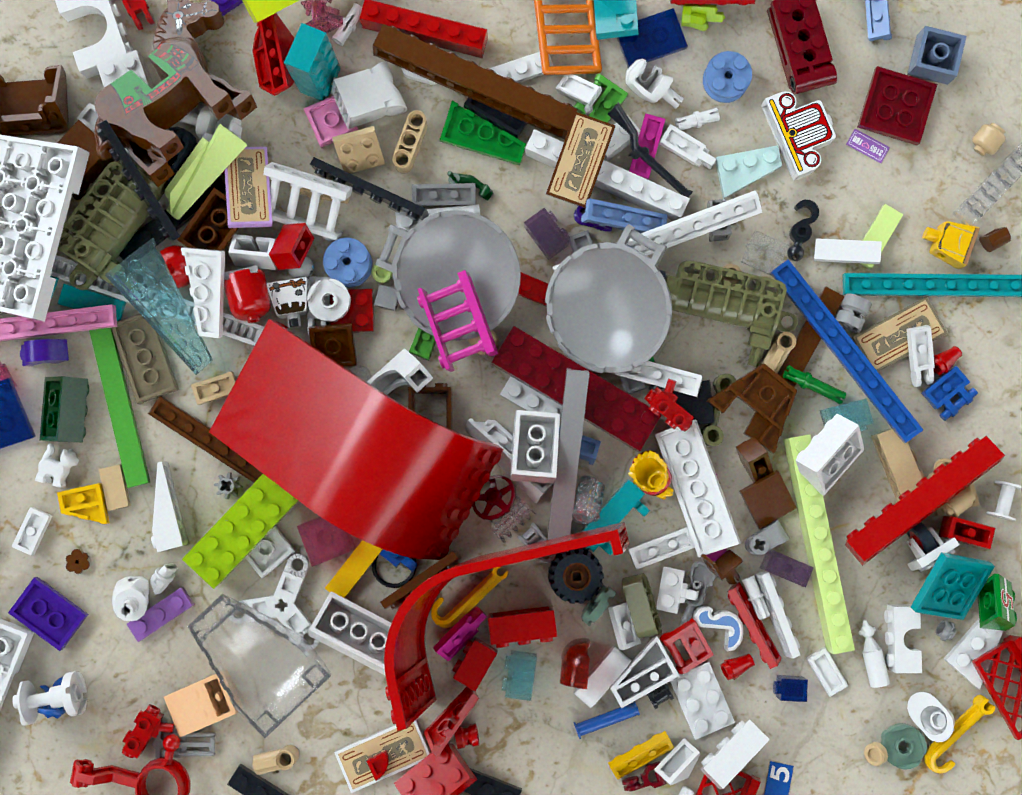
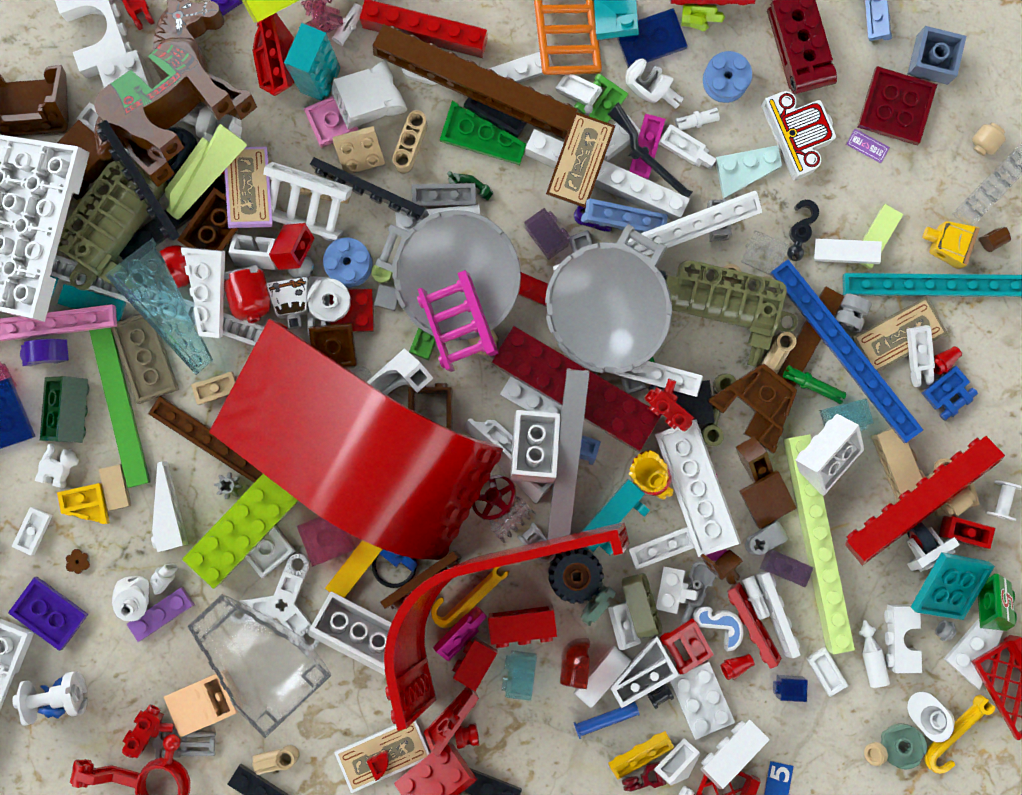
clear piece [572,475,605,524] -> none

